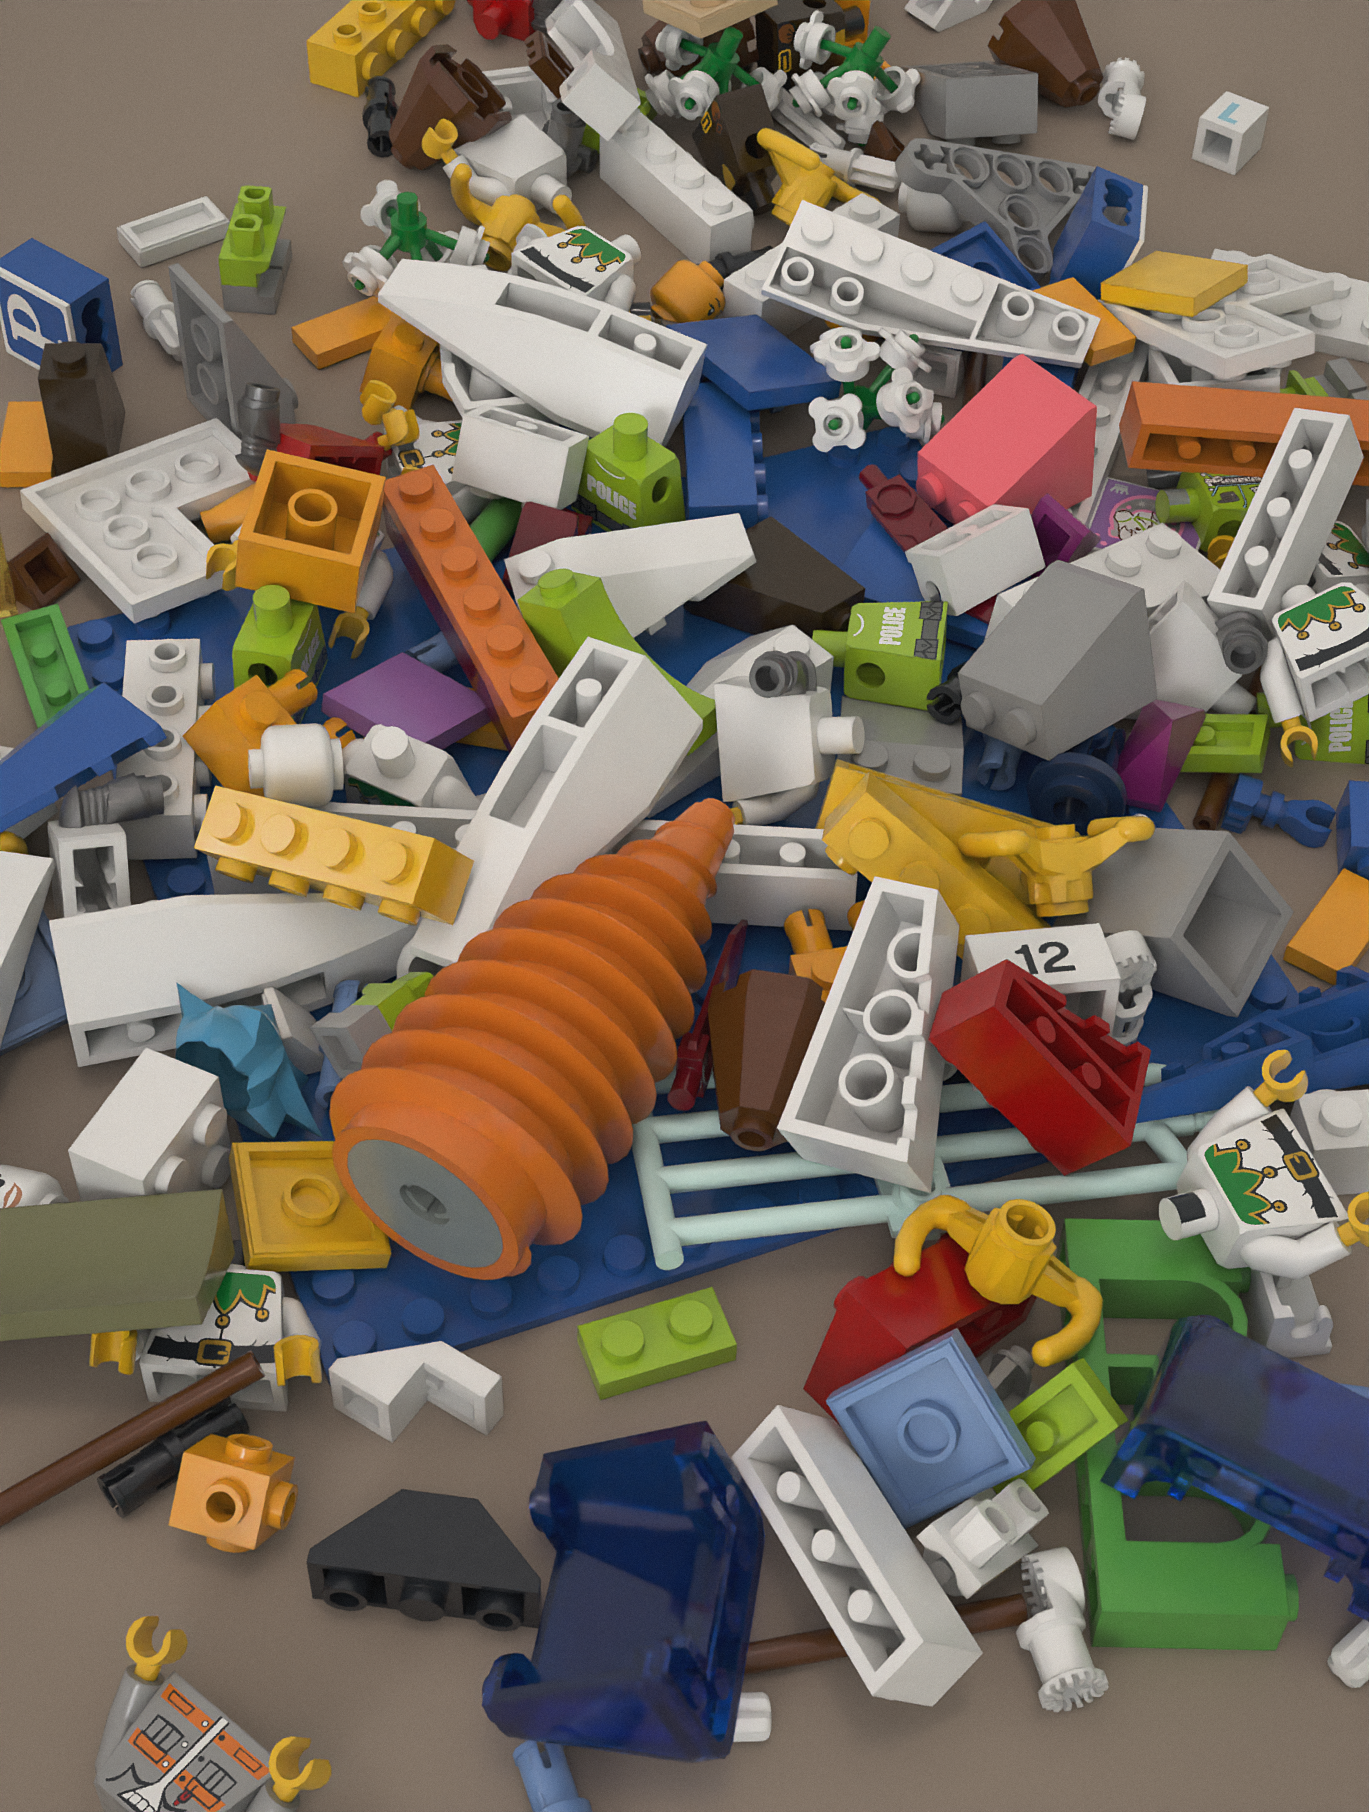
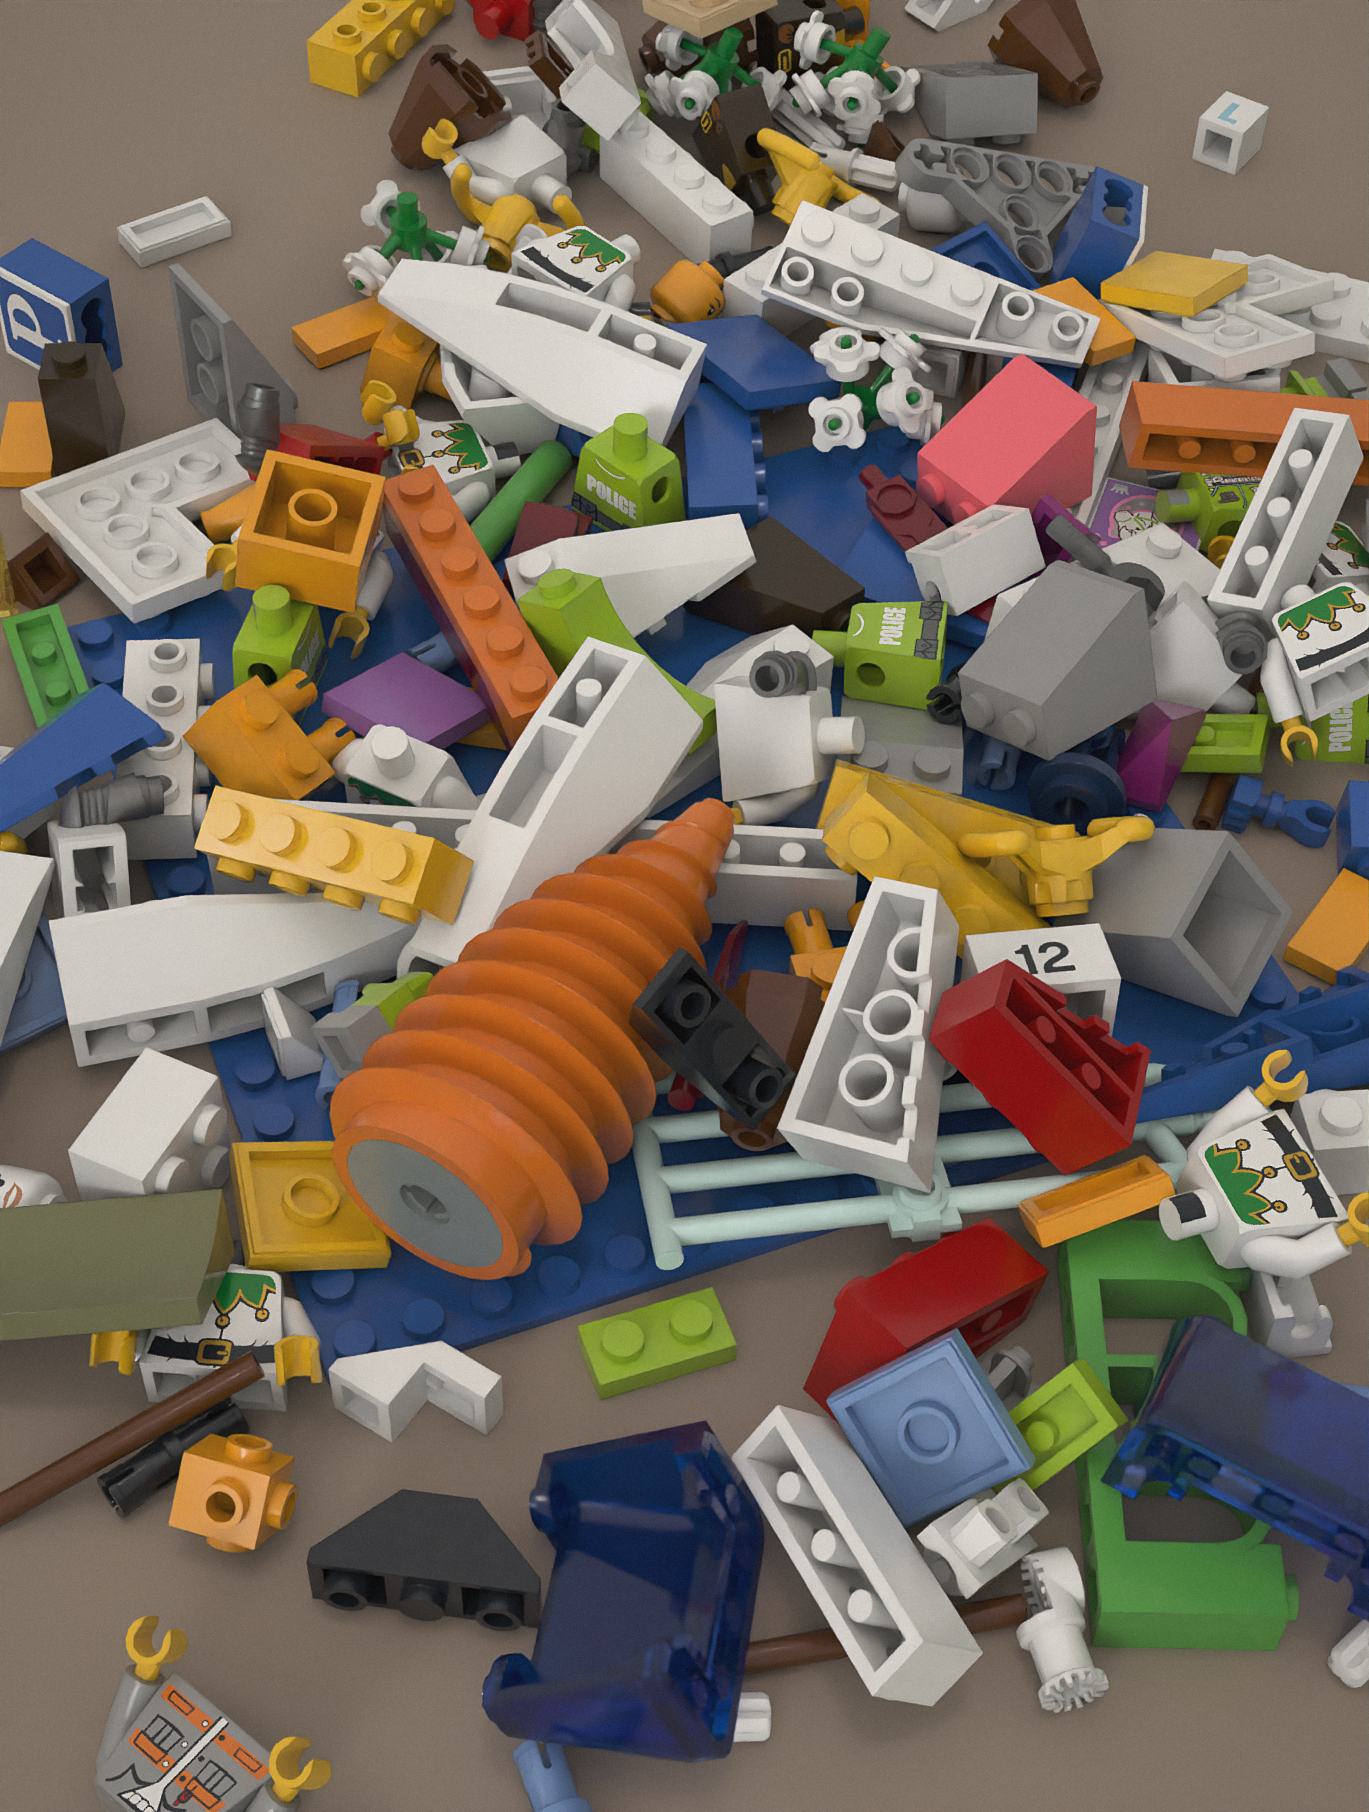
white axle [130,280,182,361] -> none
dark azure hair [175,982,323,1139] -> none
lime hips [218,185,292,315] -> none
white head [248,723,344,808] -> none
black pin [362,76,399,158] -> none
white brick [451,404,589,510] -> none
yellow piece [893,1195,1103,1367] -> none
white connector [1098,58,1146,140] -> none
white connector [1105,930,1157,1047] -> none
none -> black slope [629,947,797,1132]
none -> light orange tile [1017,1155,1176,1248]
none -> dark grey piece [1046,515,1165,611]

